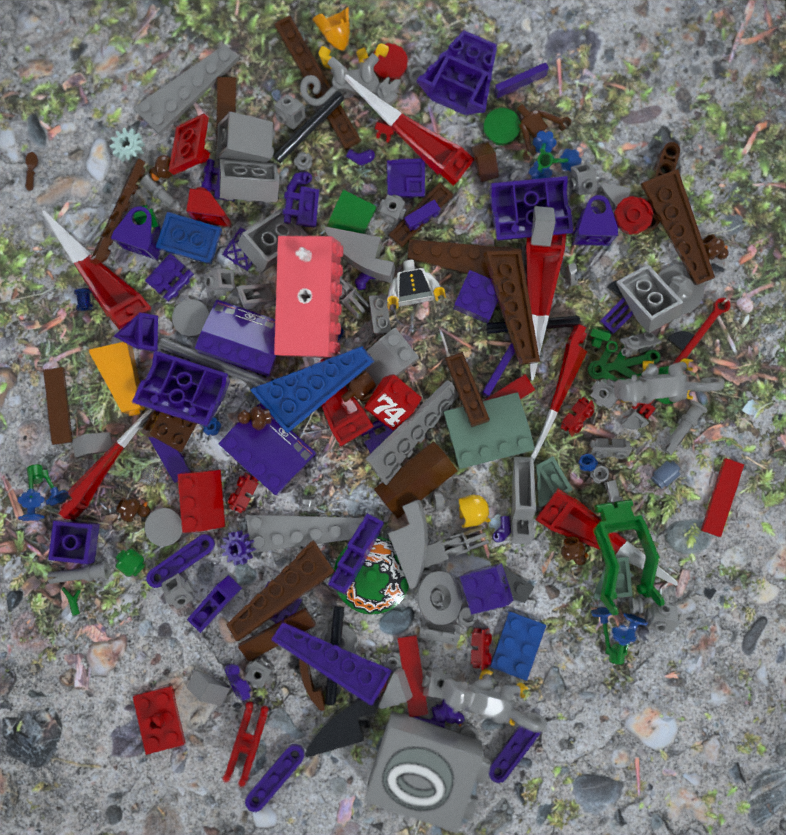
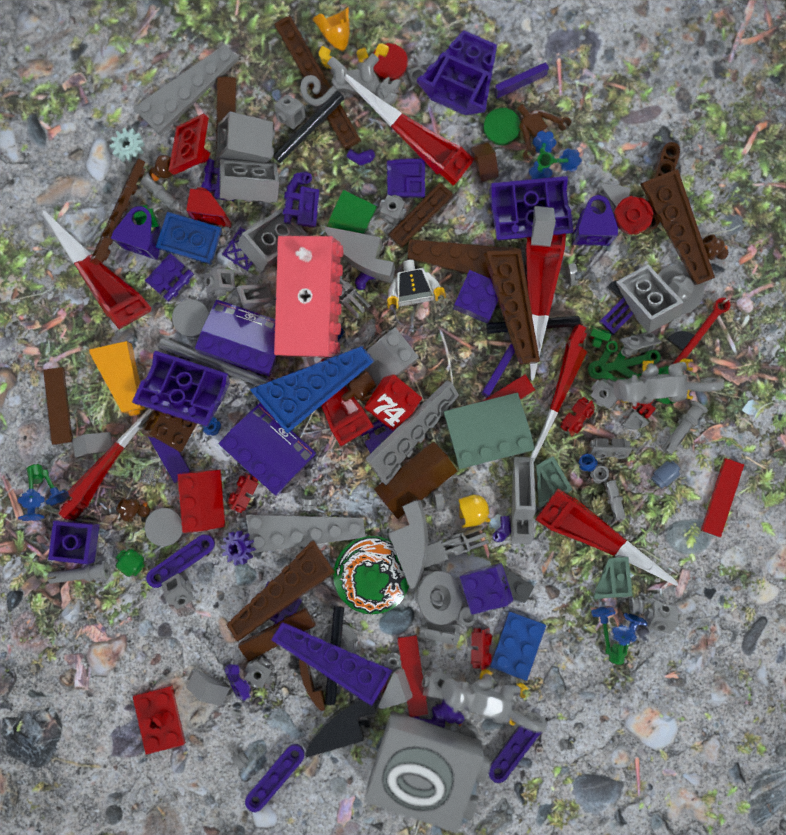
reddish brown piece [25,152,39,191] -> none
green bar [61,587,81,616] -> none
clear blue bush [74,288,94,311] -> none
dark purple slope [114,313,158,351] -> none
dark purple slope [187,575,242,633] -> none
red piece [222,701,268,788] -> none
reddish brown animal [237,407,271,431] -> none
light grey plate [294,152,312,171] -> none
dark purple slope [328,513,384,595] -> none
light grey hinge [368,295,391,336] -> none
red tile [375,120,396,142] -> none
dark purple piece [404,200,441,231] -> none
reddish brown tile [445,352,490,427] -> none
reddish brown animal [561,536,588,565] -> none
light grey brick [570,162,599,195] -> none
green piece [594,499,665,616] -> none

